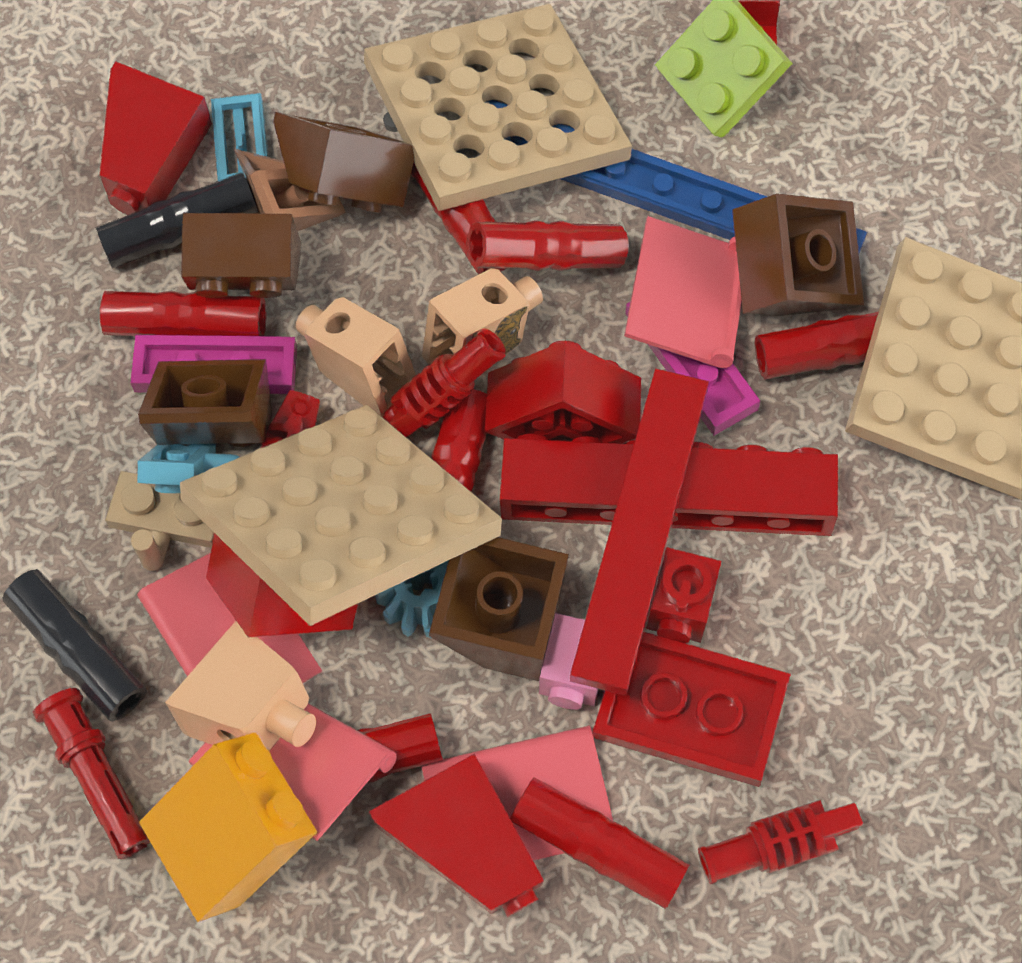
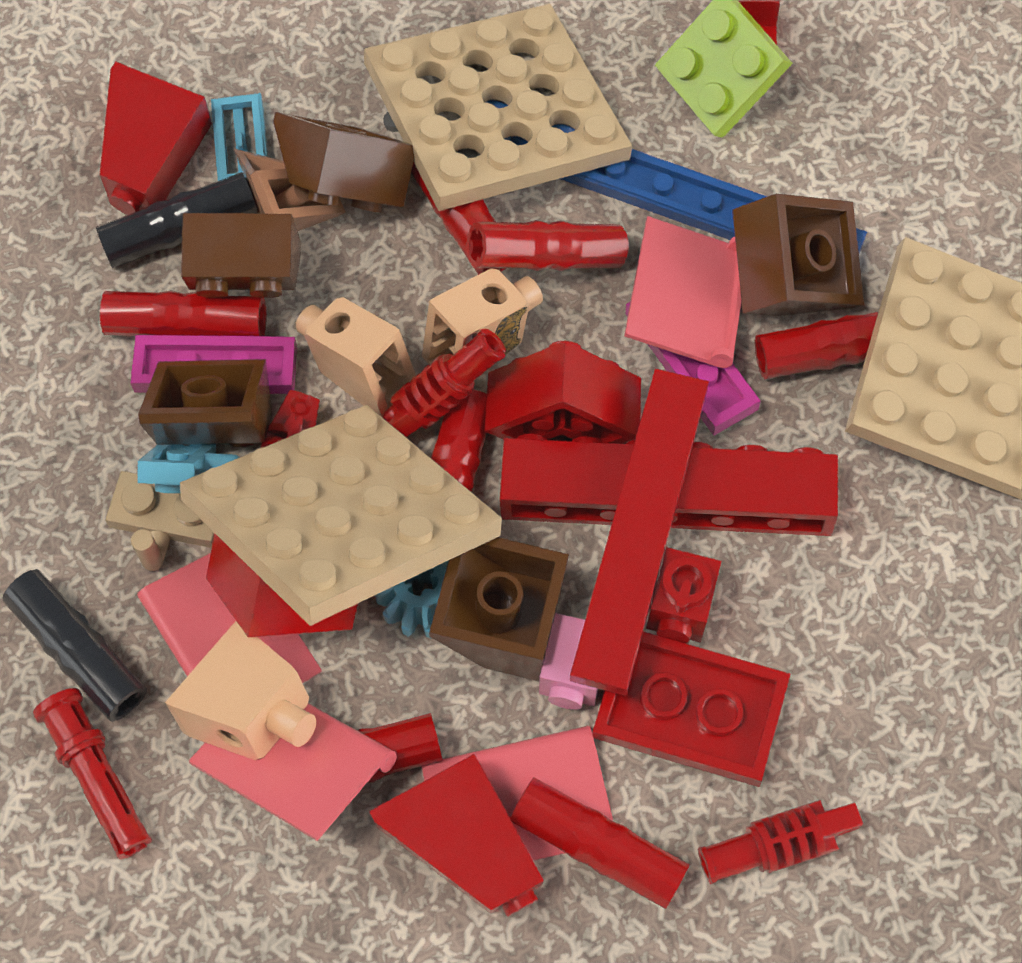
light orange brick [139,732,317,922] -> none

